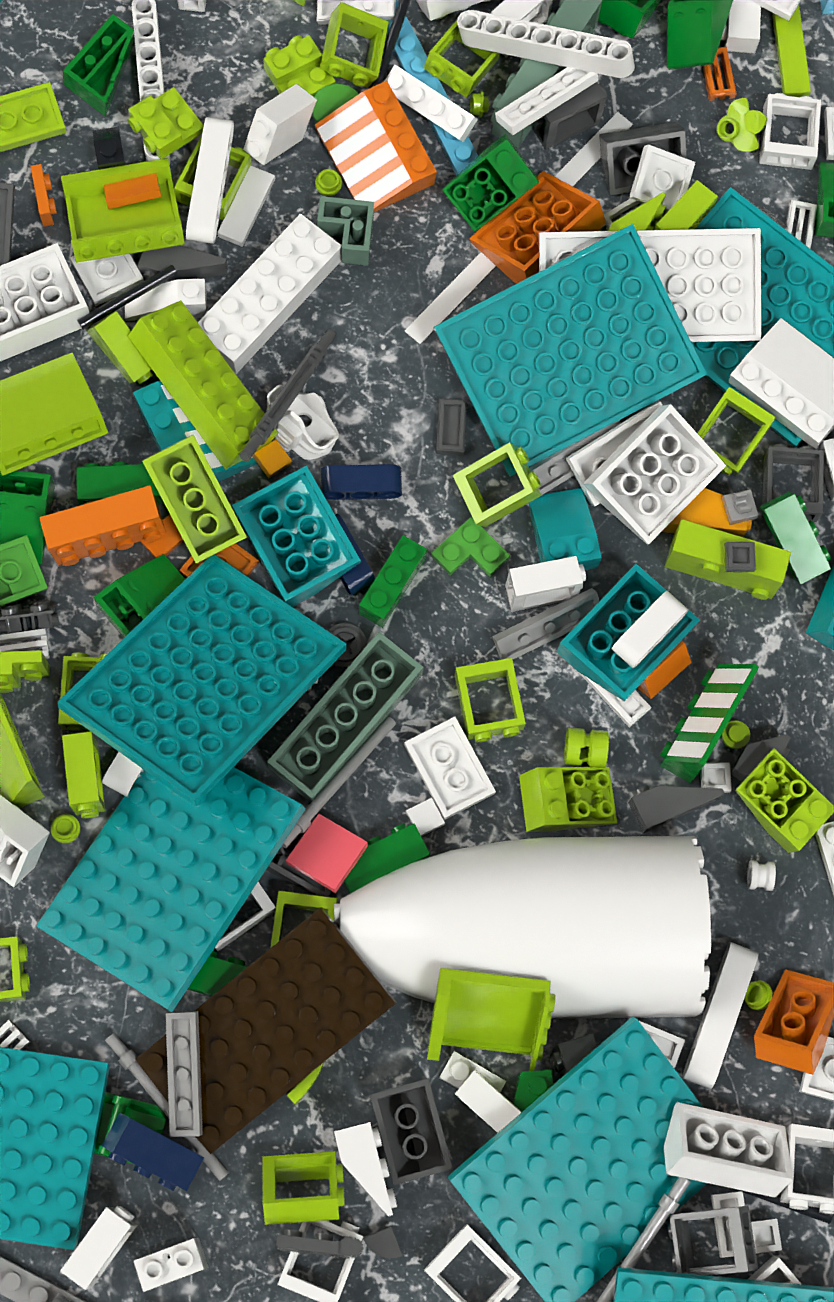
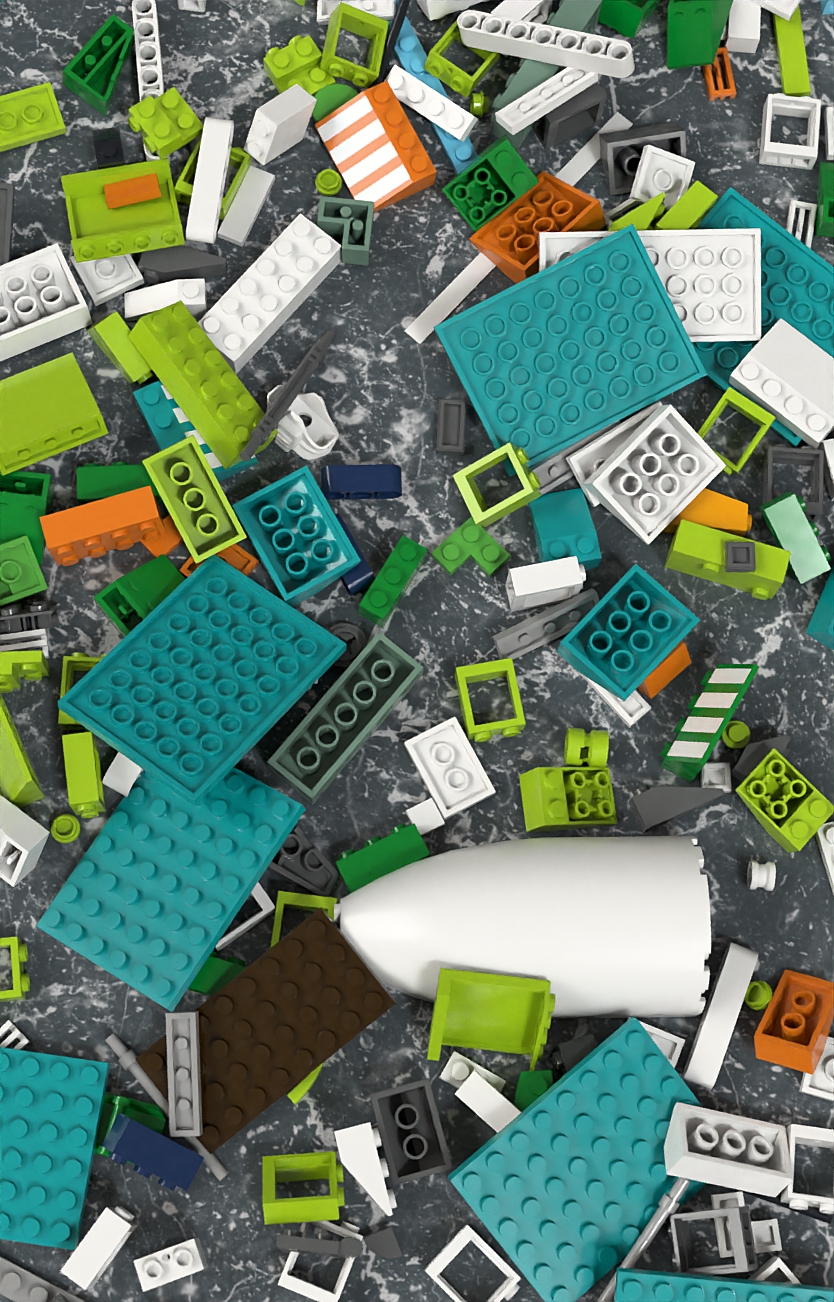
orange plate [31,164,57,227] -> none
black bar [77,265,178,330] -> none
light orange tile [253,440,292,478] -> none
light grey bar [282,717,396,848] -> none
coral tile [286,814,368,893] -> none
white beam [611,591,688,668] -> none
lime plate [717,98,768,152] -> none
light grey tile [722,489,759,525] -> none

